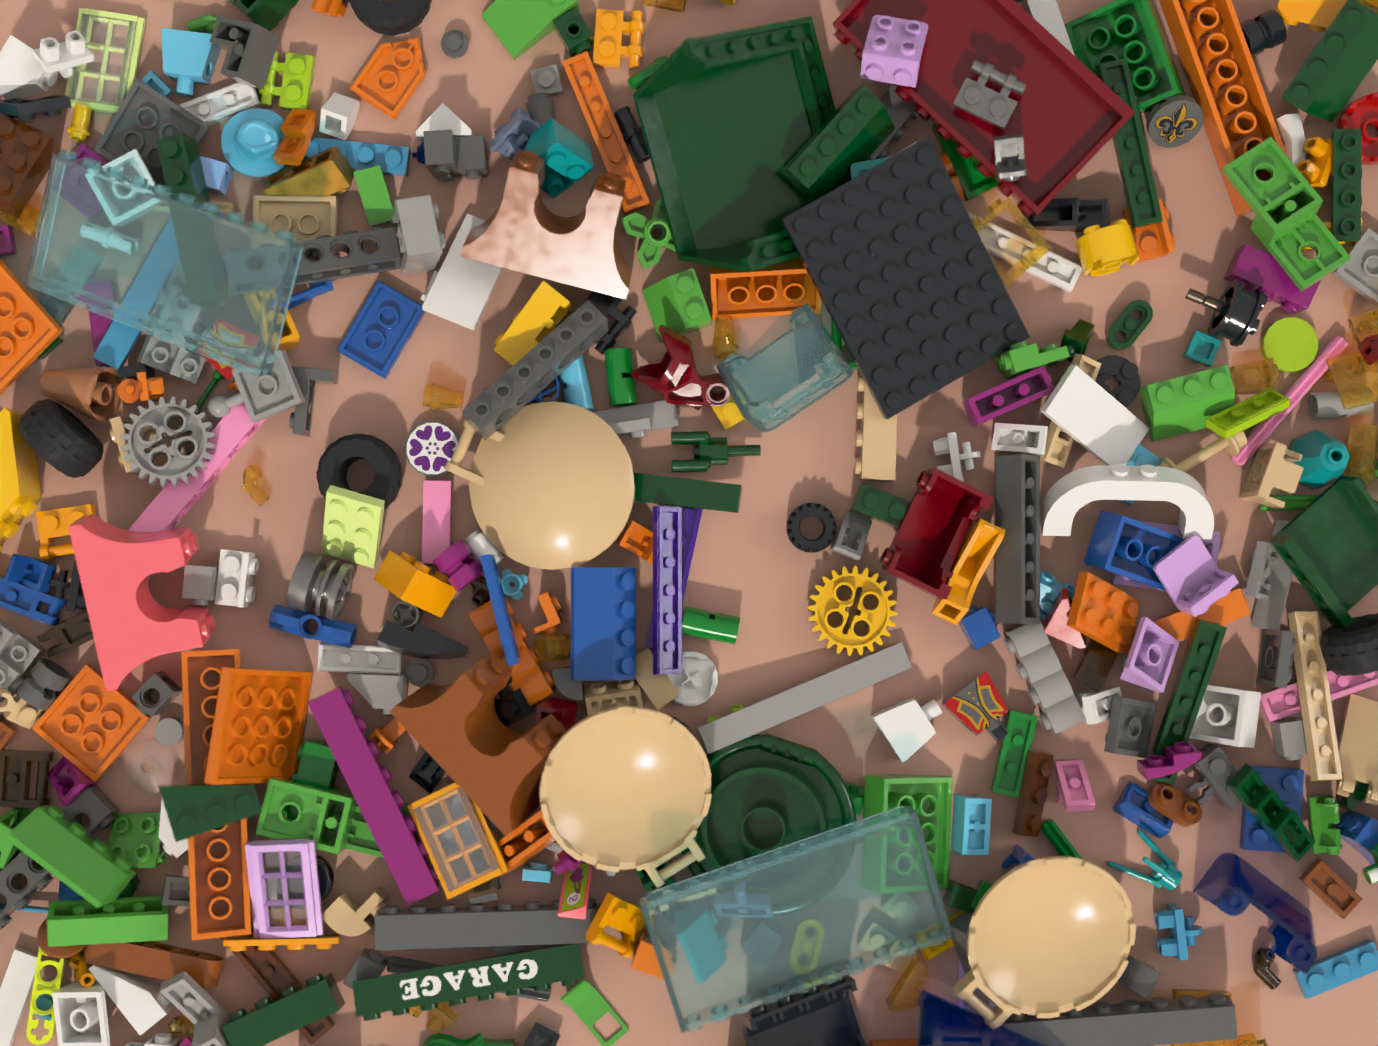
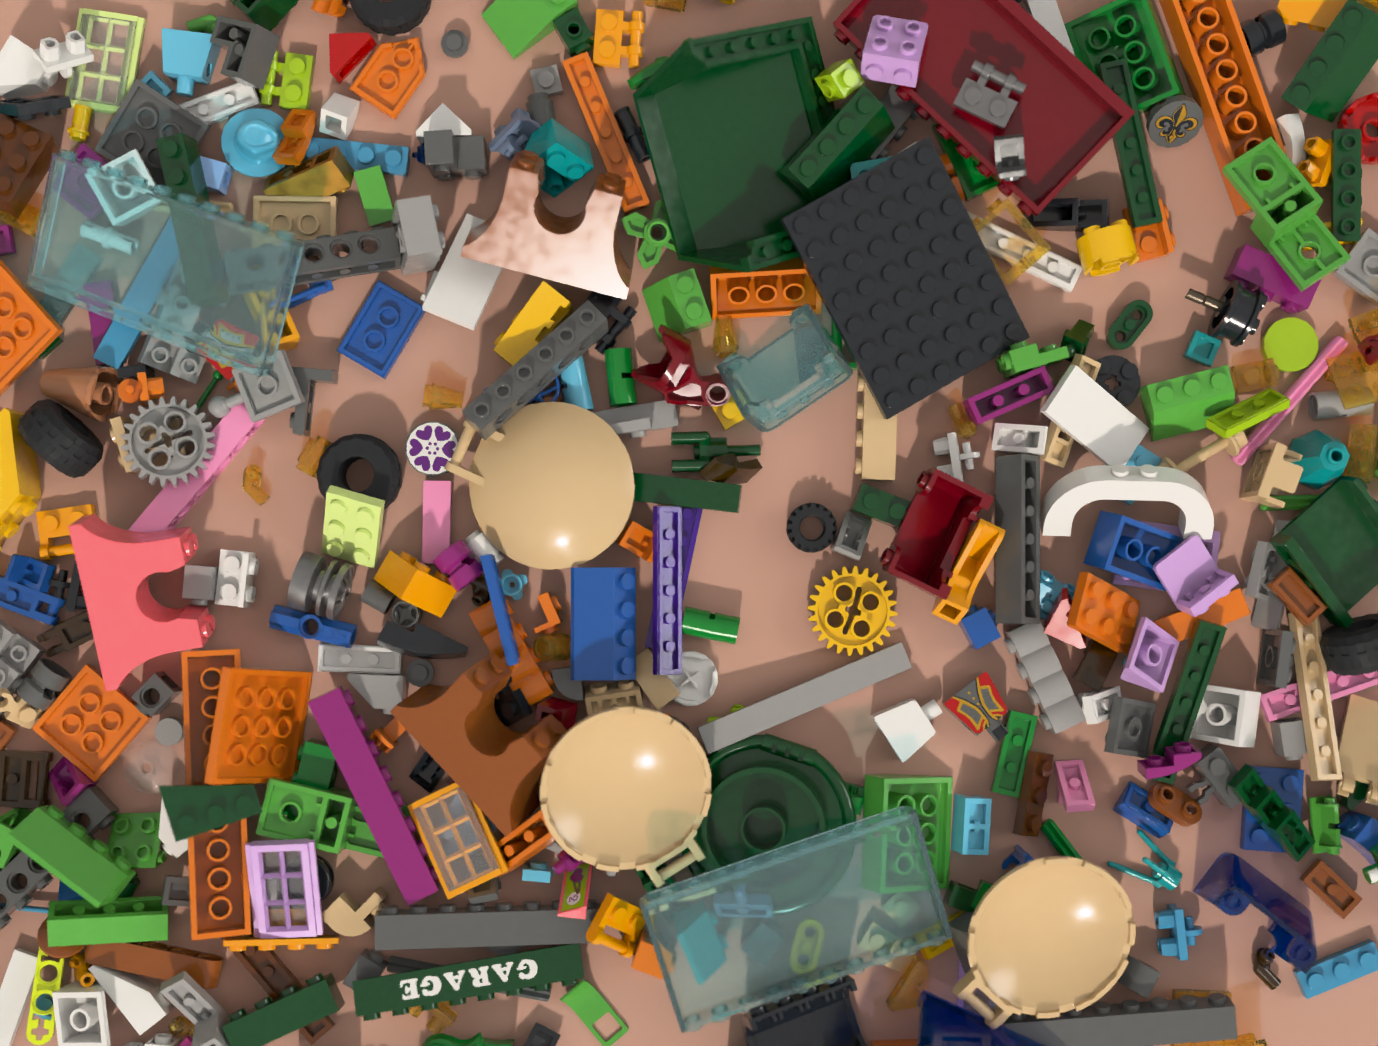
none -> clear yellow brick [296,435,332,478]
none -> red slope [329,32,377,84]
none -> dark grey beam [360,579,397,614]
none -> dark brown slope [699,453,763,484]
none -> lime brick [814,58,865,102]
none -> clear yellow arm [947,403,976,439]
none -> dark orange tile [1266,566,1327,626]

